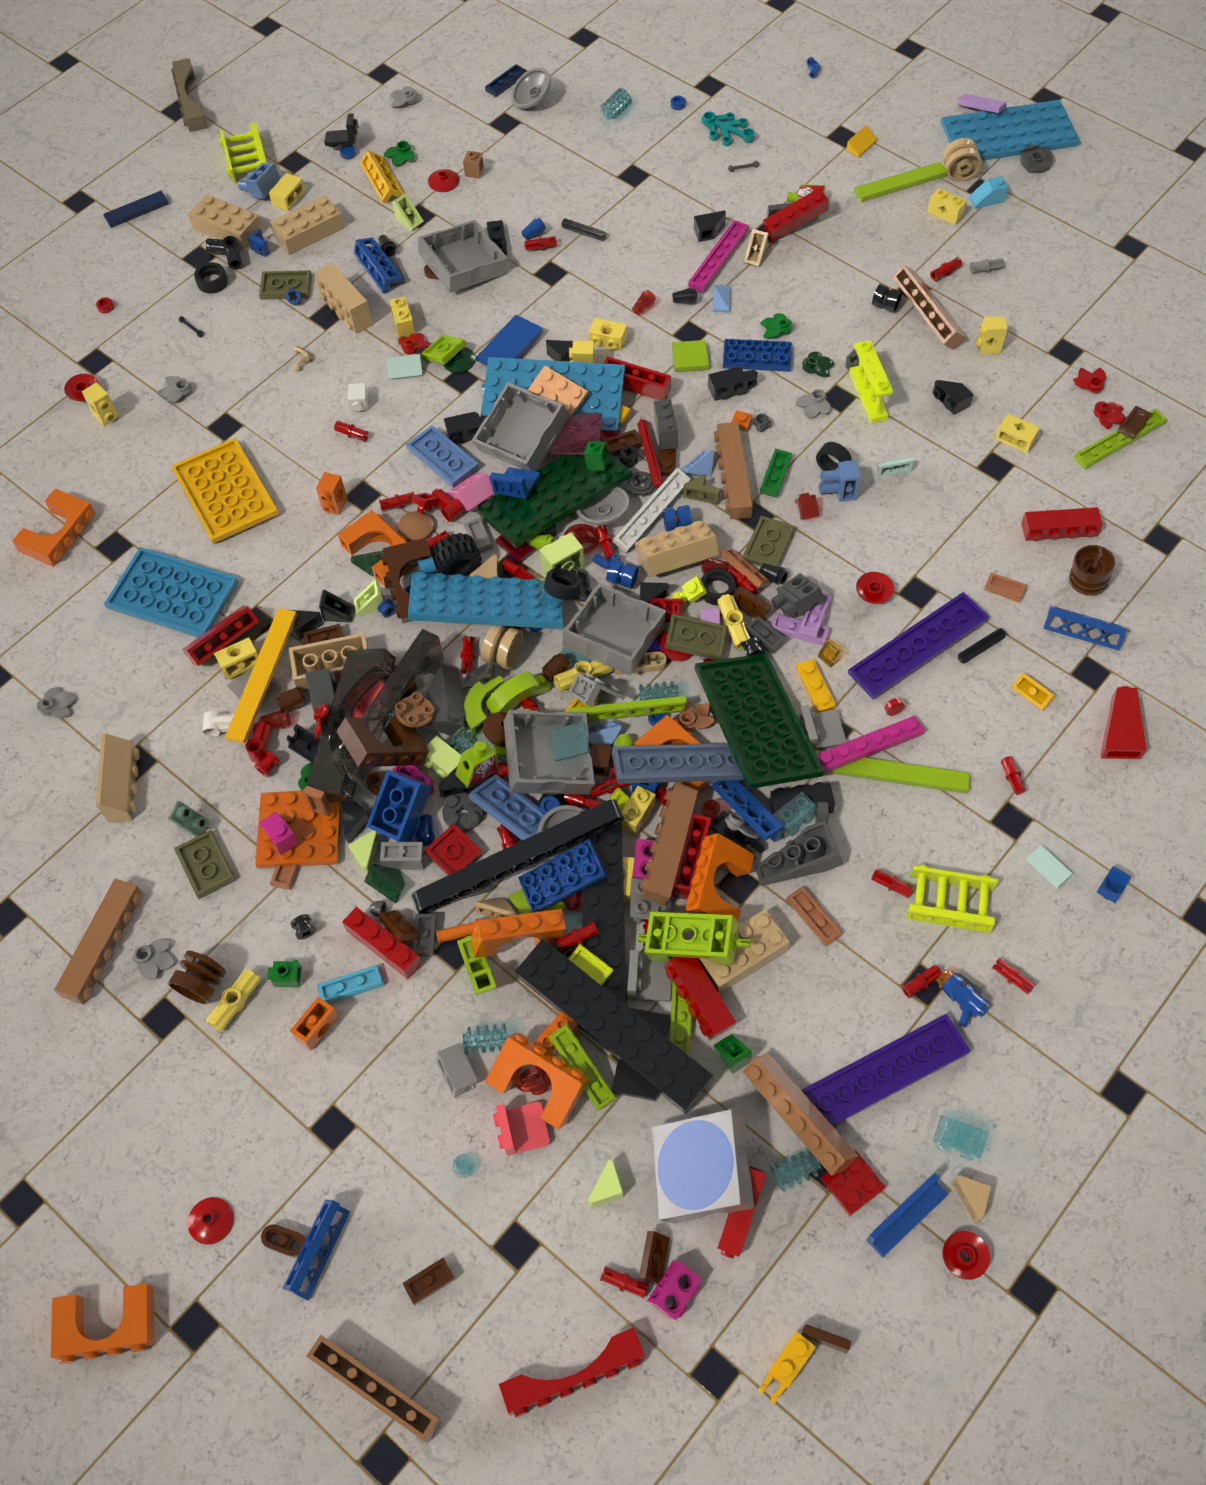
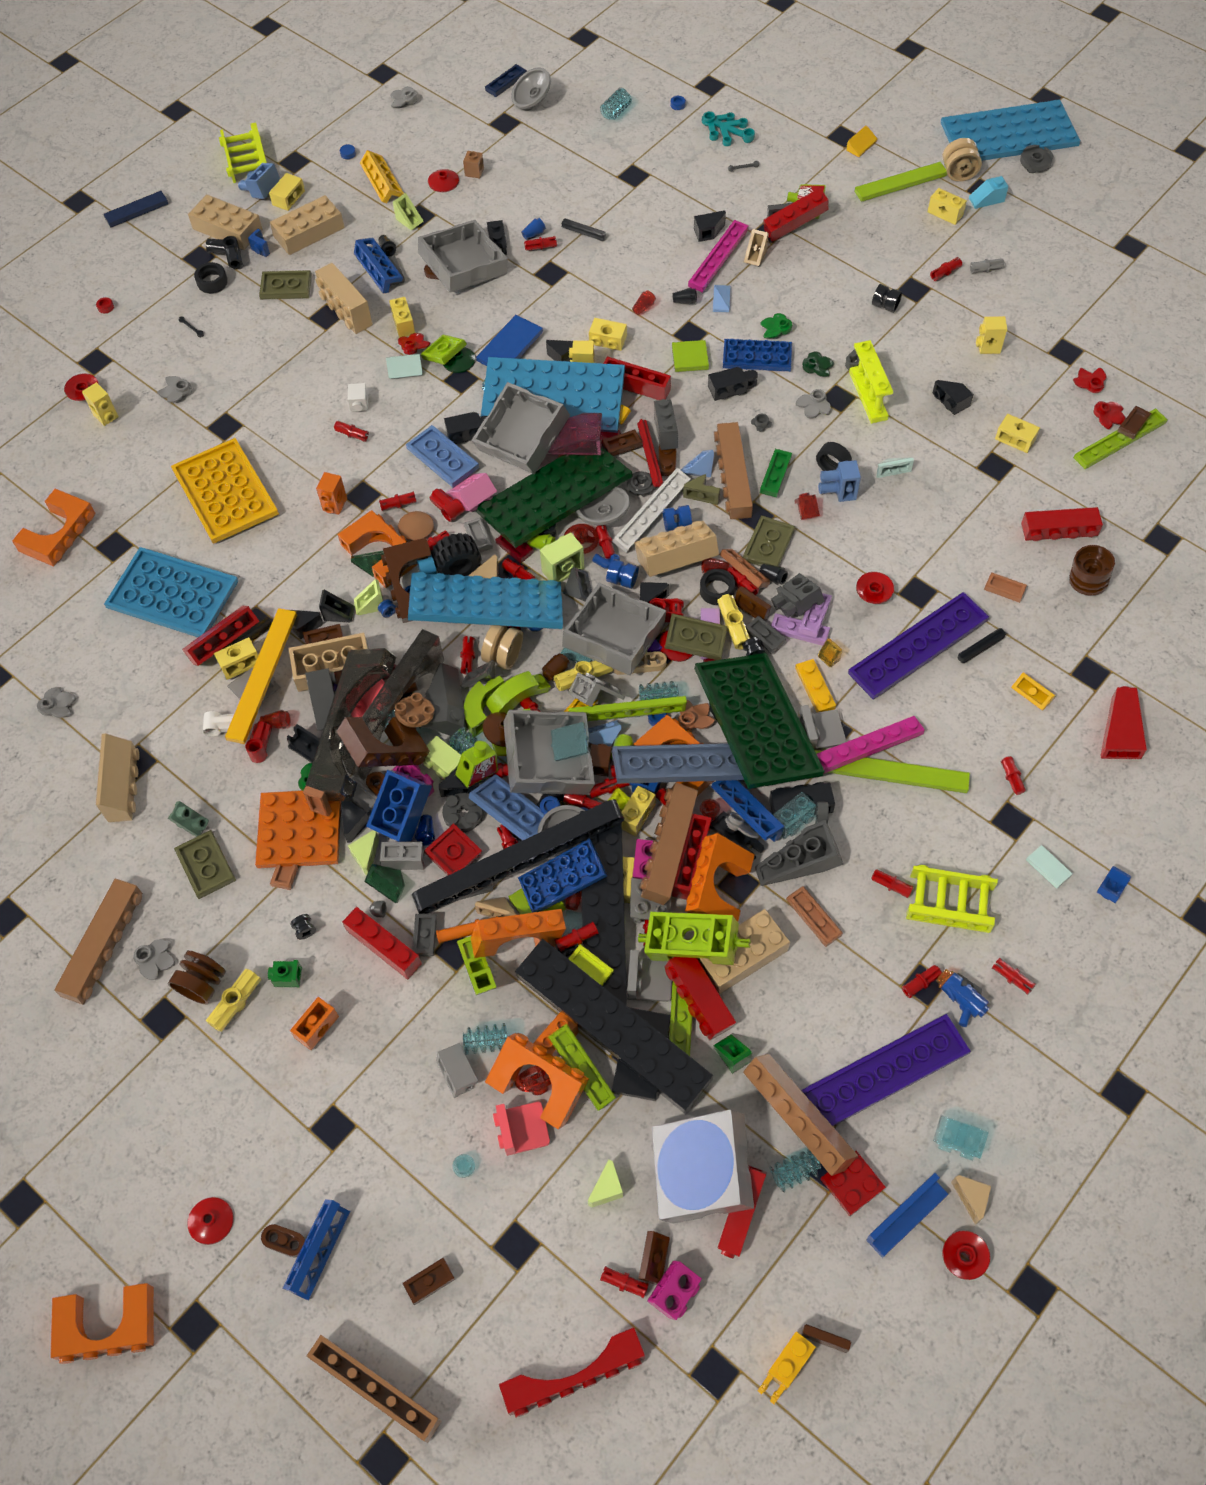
dark tan arch [171,58,207,132] -> none
red bush [254,751,281,777] -> none
dark pink arch [259,812,298,855] -> none
reddish brown brick [276,687,306,712] -> none
blue bush [286,289,302,305] -> none
tan piece [294,346,313,371] -> none
red plate [314,703,329,740] -> none
medium azure tile [317,964,385,1004] -> none
black bracket [324,113,359,147] -> none
reddish brown plate [379,910,420,941] -> none
green plate [384,141,414,166] -> none
red tile [412,492,438,514] -> none
blue bracket [489,467,540,499] -> none
light nougat plate [528,366,588,421] -> none
black tyre [544,568,581,600] -> none
green brick [584,441,609,471] -> none
black wheel [620,445,638,468] -> none
neon yellow plate [671,576,707,603] -> none
orange plate [731,410,752,432] -> none
blue arm [806,57,820,78] -> none
red tile [884,698,905,716] -> none
medium nougat brick [892,265,966,350] -> none
lavender tile [957,93,1007,113] -> none
blue fence [1043,605,1127,650] -> none

